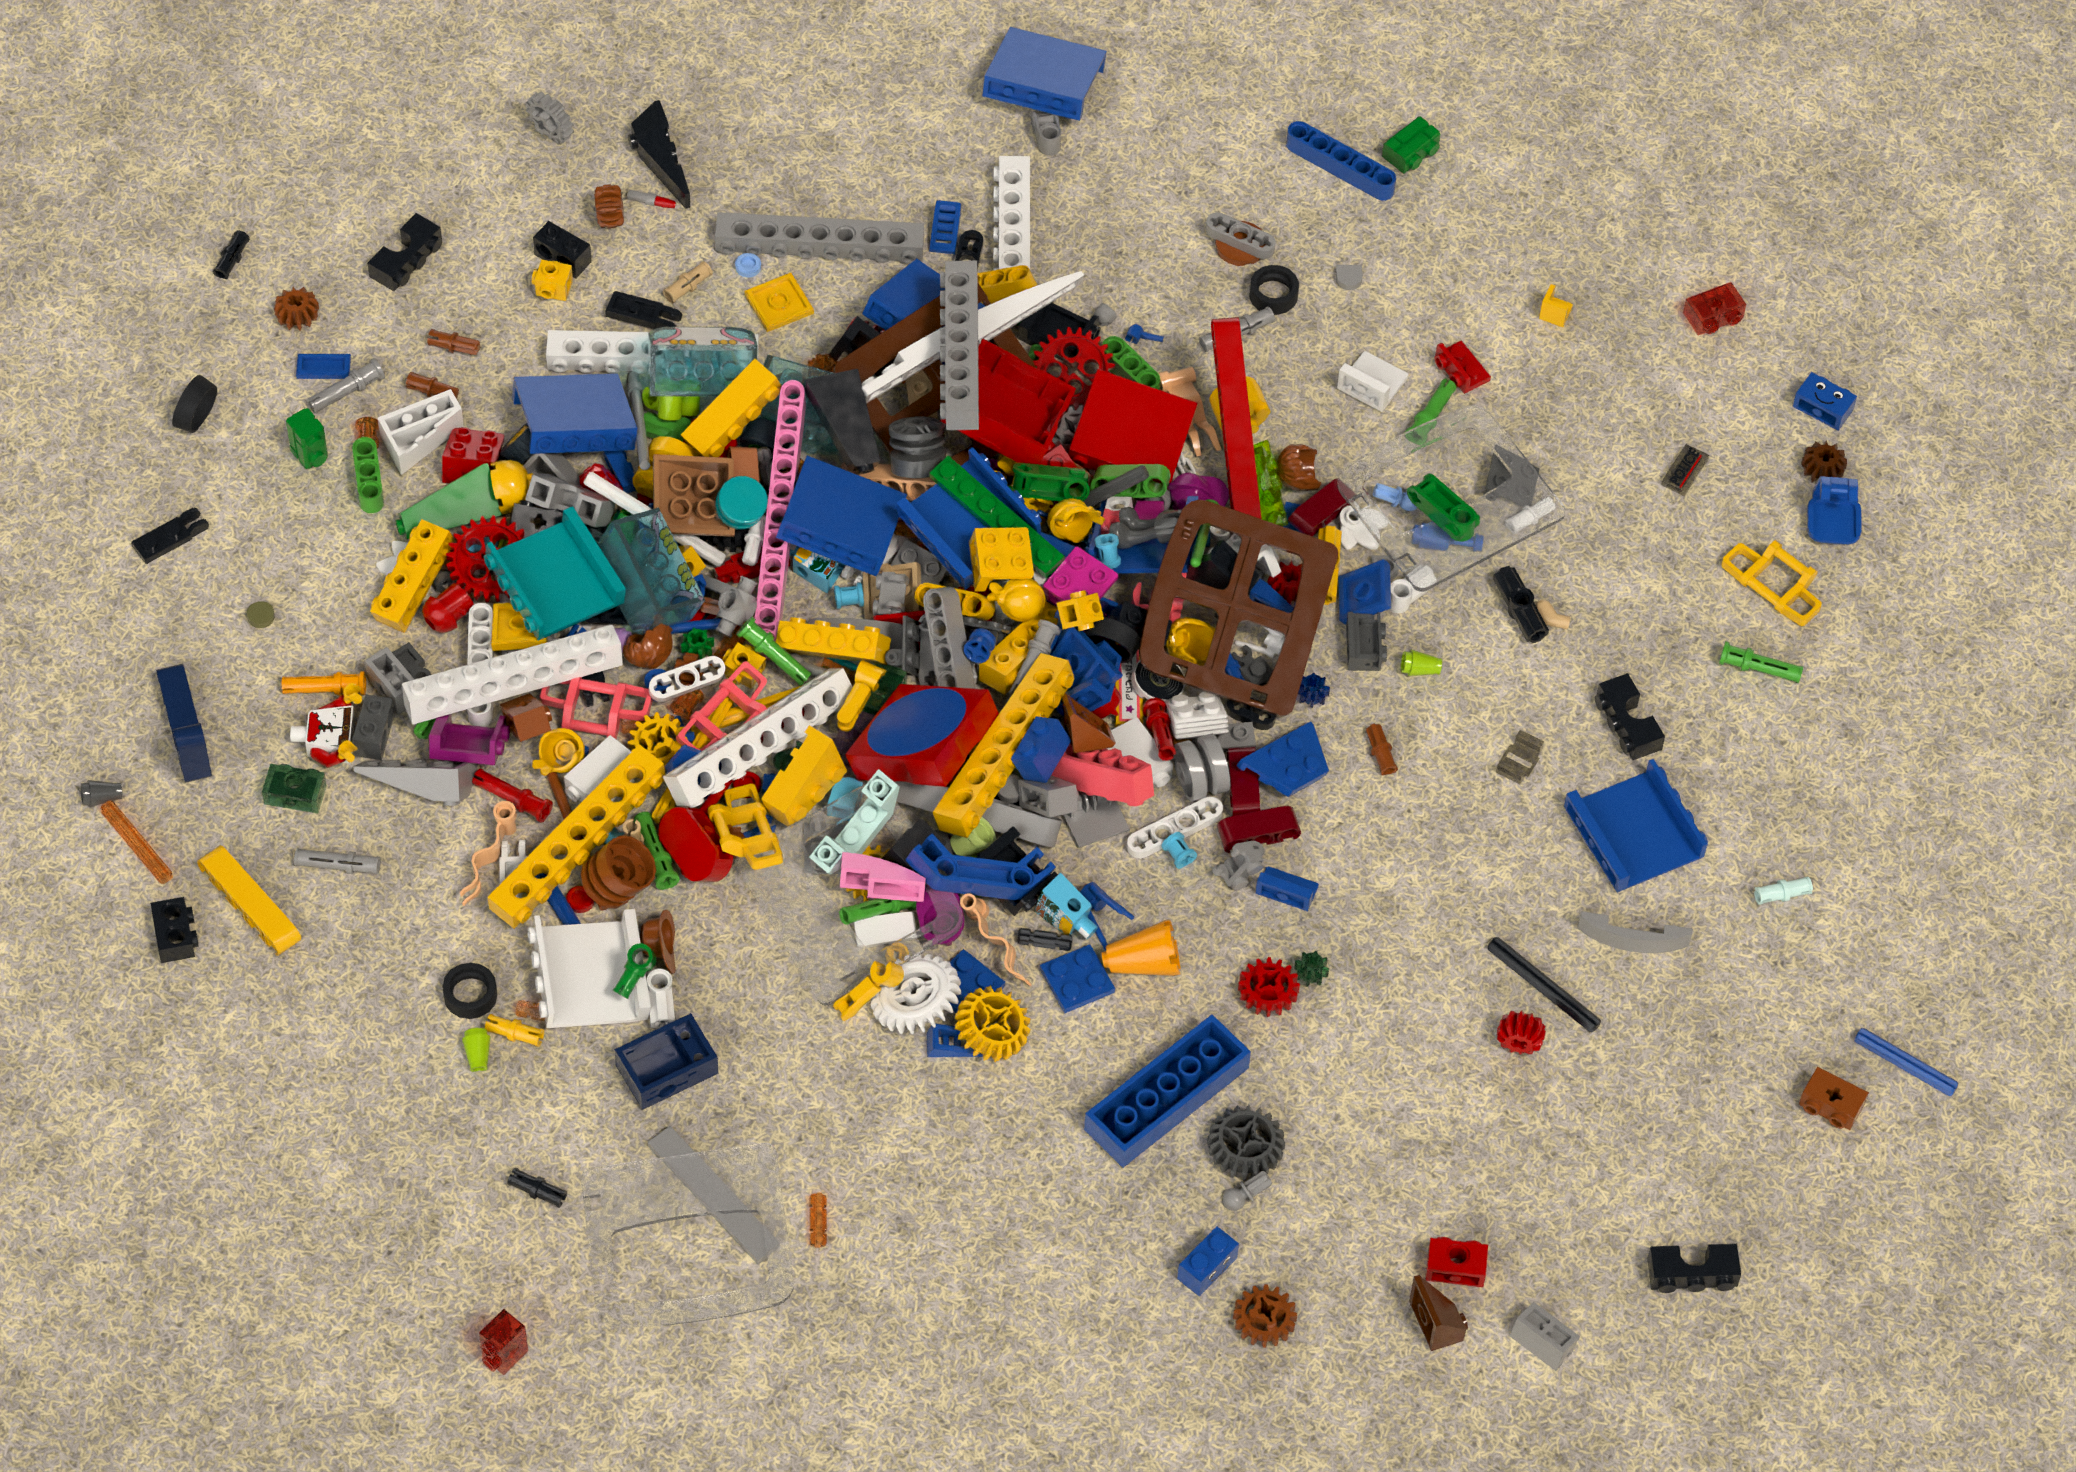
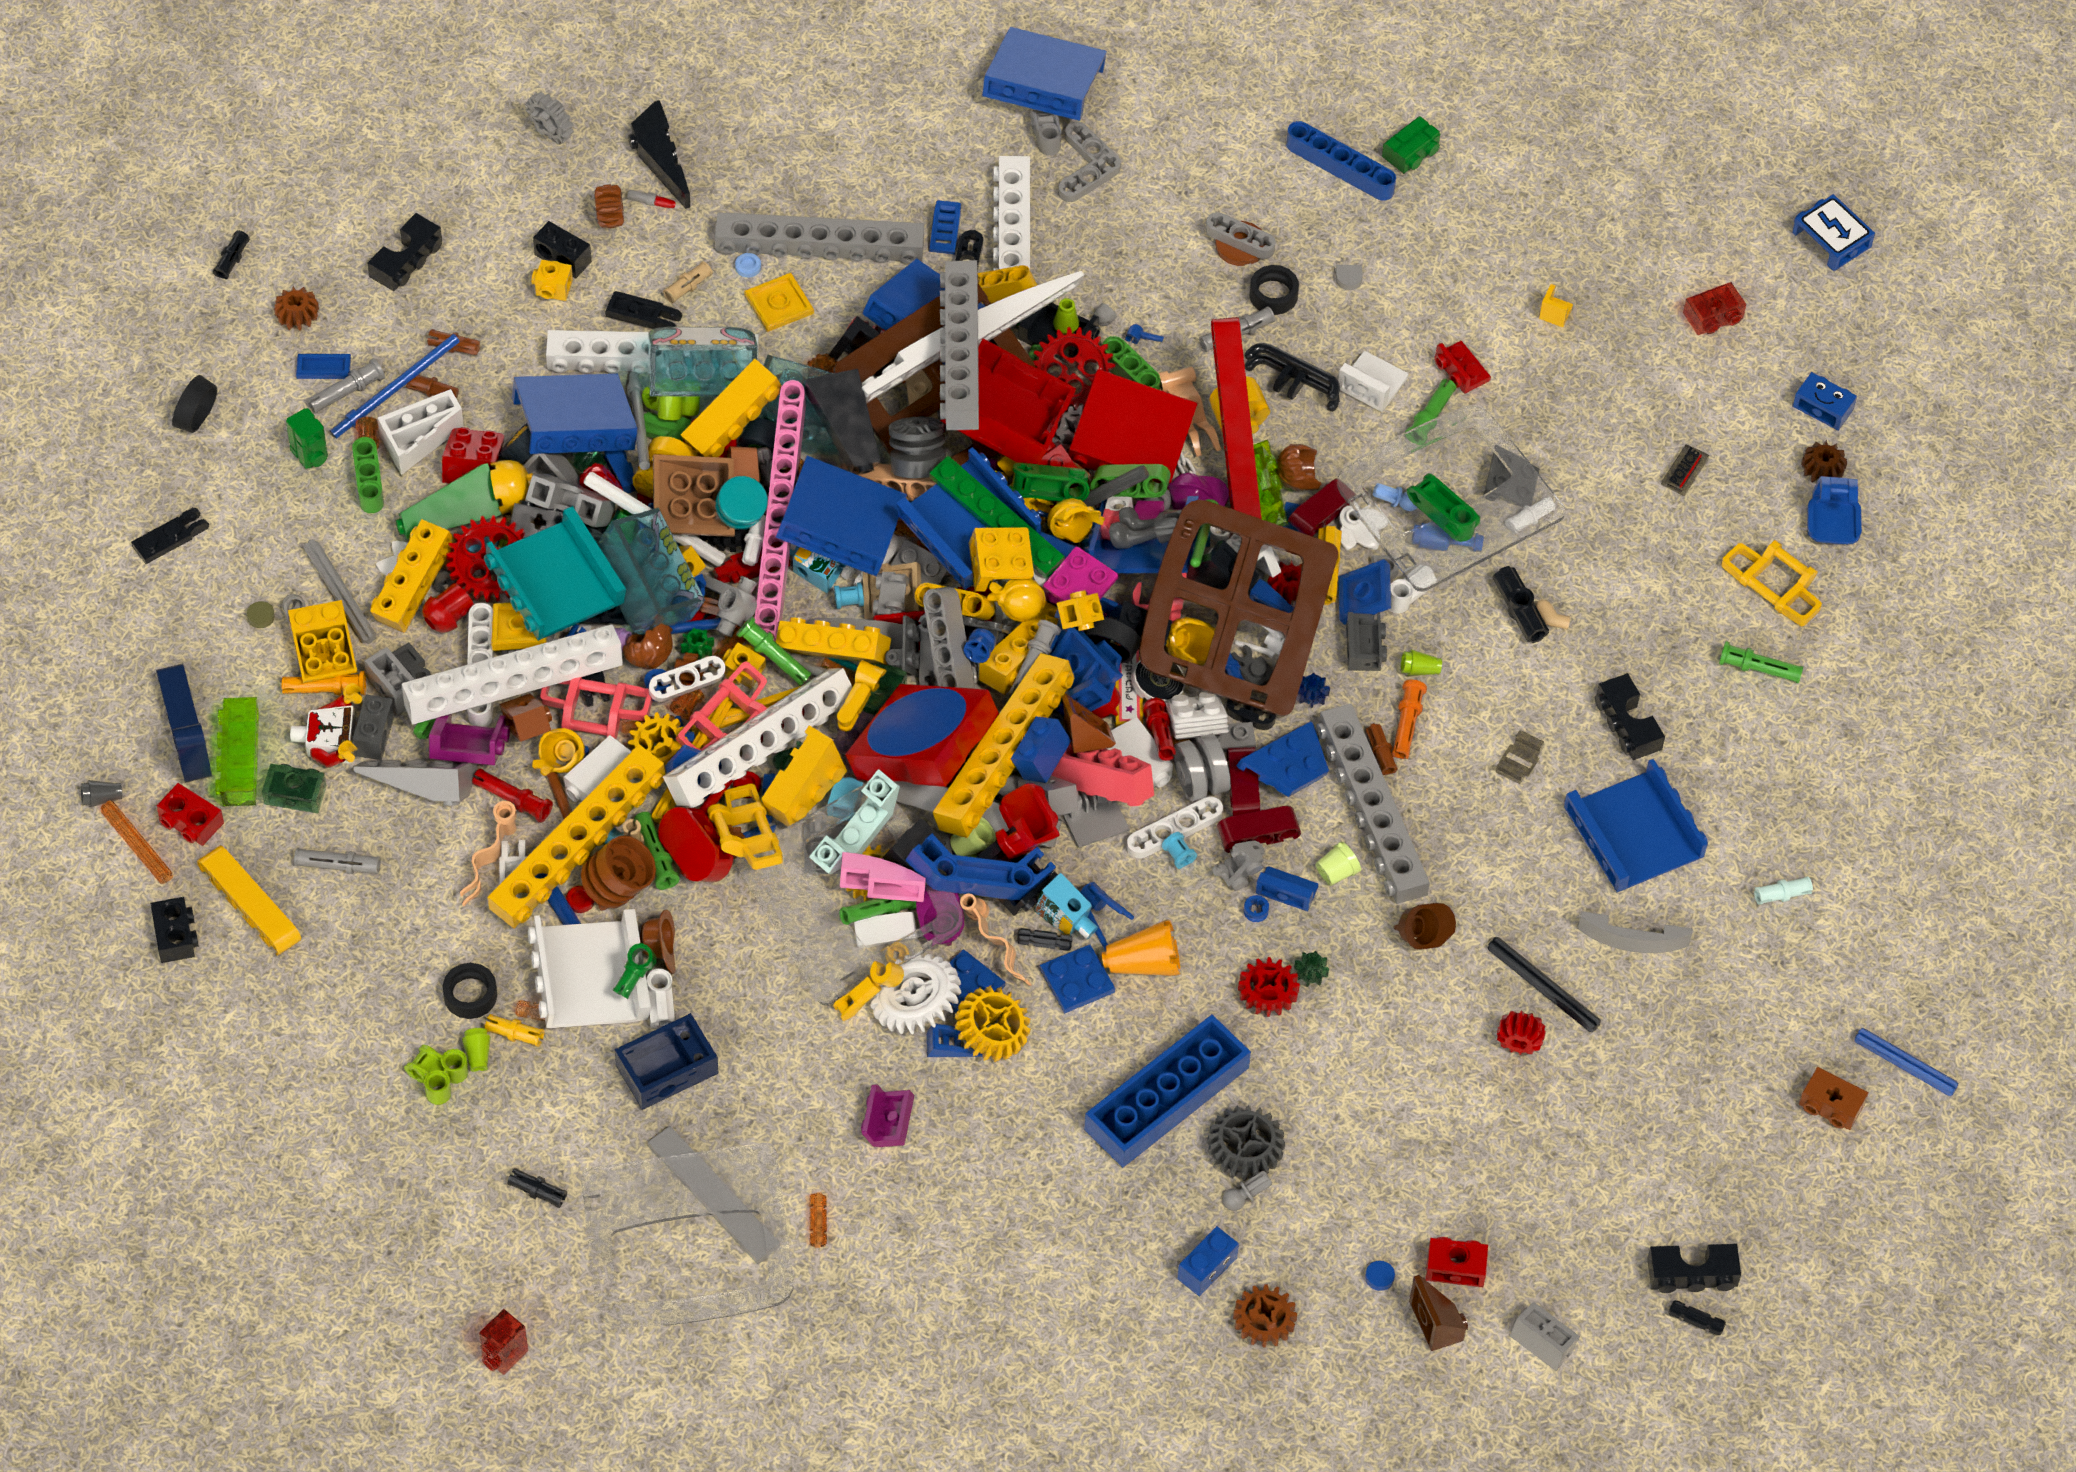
medium azure bush [1095,533,1121,569] -> none
none -> red brick [157,783,224,846]
none -> clear neon green brick [215,697,259,806]
none -> light grey hinge [282,594,305,616]
none -> yellow slope [288,600,358,683]
none -> light grey axle [304,539,376,644]
none -> blue bar [330,334,460,439]
none -> lime piece [404,1044,468,1105]
none -> clear green gear [572,451,606,473]
none -> magenta bracket [861,1084,915,1147]
none -> red piece [995,783,1060,859]
none -> lime cone [1053,298,1079,335]
none -> light grey beam [1058,122,1121,202]
none -> blue bush [1244,895,1269,922]
none -> black piece [1245,343,1340,412]
none -> yellowish green piece [1315,841,1361,886]
none -> light grey brick [1316,703,1430,904]
none -> blue tile [1365,1261,1395,1291]
none -> orange pin [1392,679,1427,759]
none -> reddish brown piece [1394,903,1456,950]
none -> black axle [1669,1300,1726,1336]
none -> panel [1792,194,1875,271]

